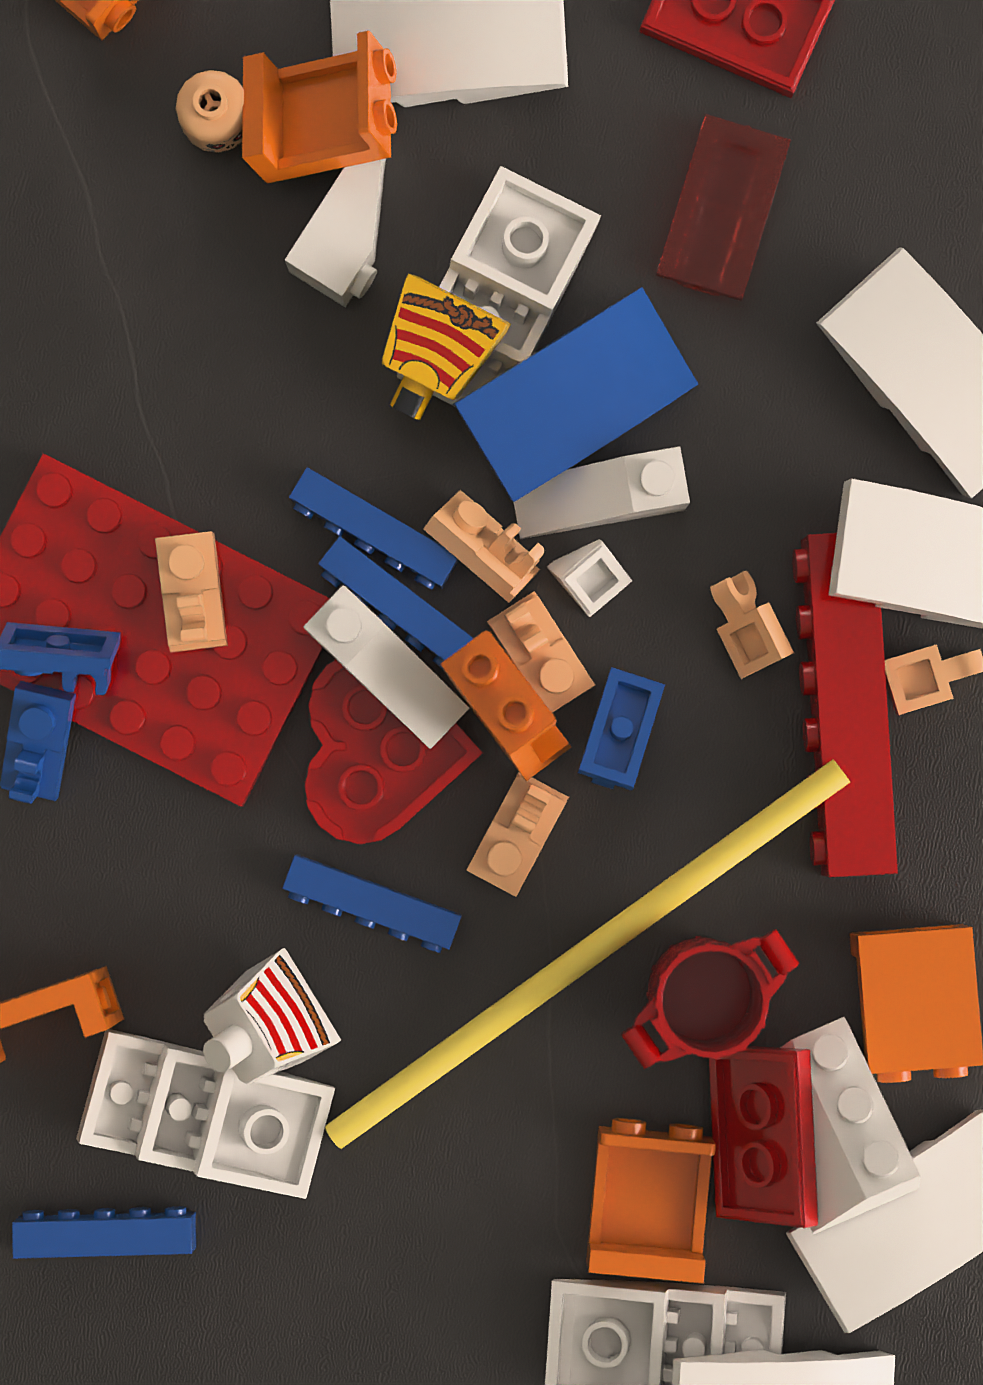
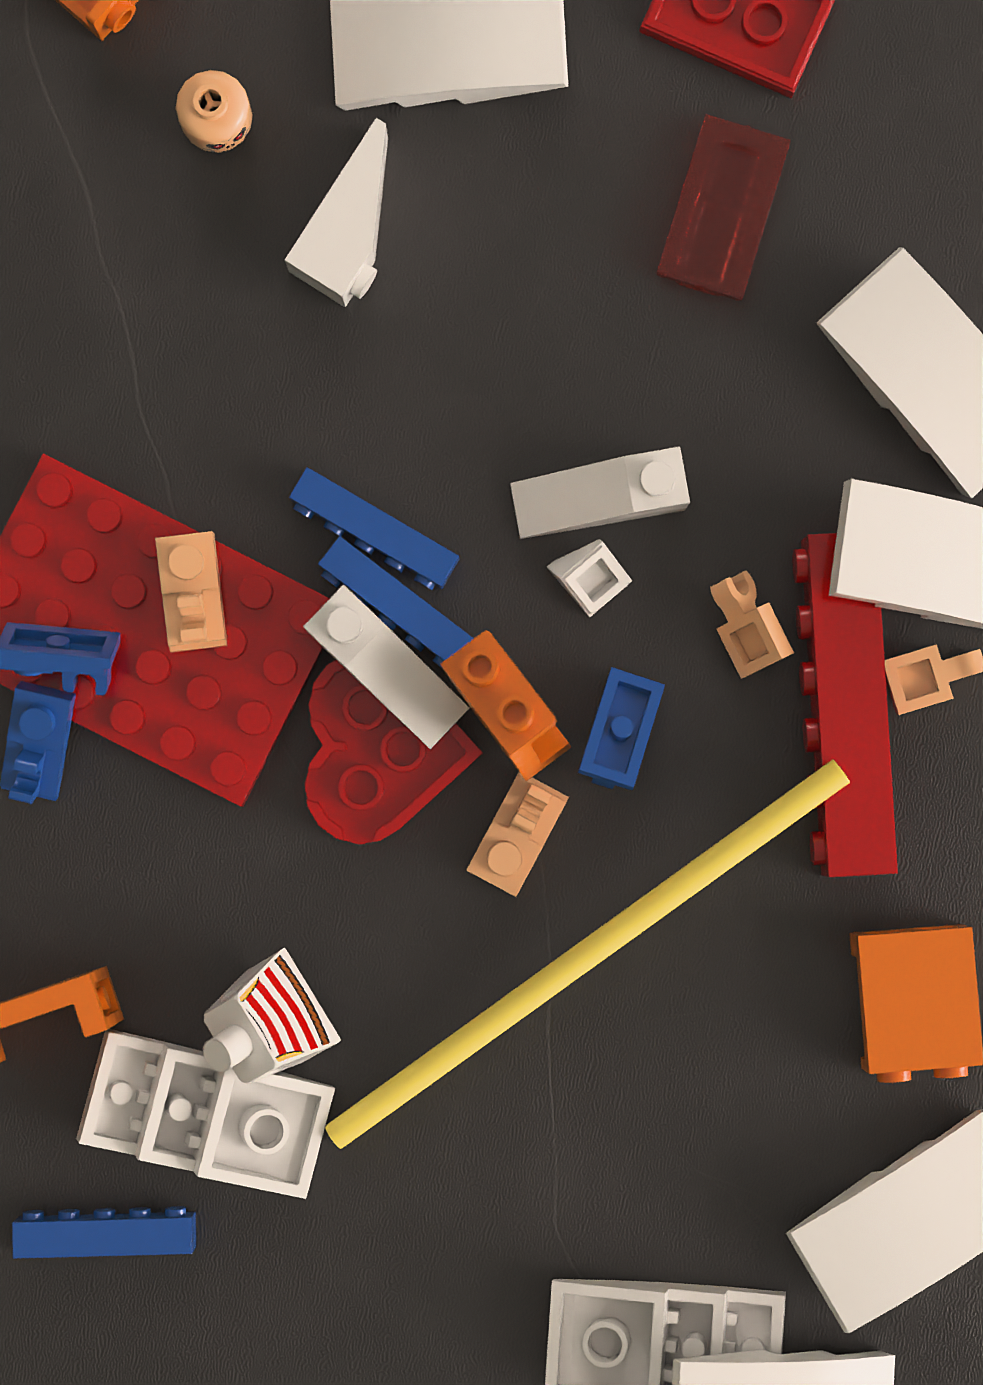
orange panel [242,30,397,184] -> none
blue piece [282,854,462,953] -> none
torso [382,274,511,420] -> none
white slope [397,166,601,406] -> none
light nougat plate [423,490,544,603] -> none
blue slope [453,287,698,502] -> none
light nougat plate [487,591,595,713] -> none
orange panel [586,1118,716,1284] -> none
red container [621,929,799,1069] -> none
red tile [709,1046,818,1228] -> none
white slope [780,1016,921,1235] -> none

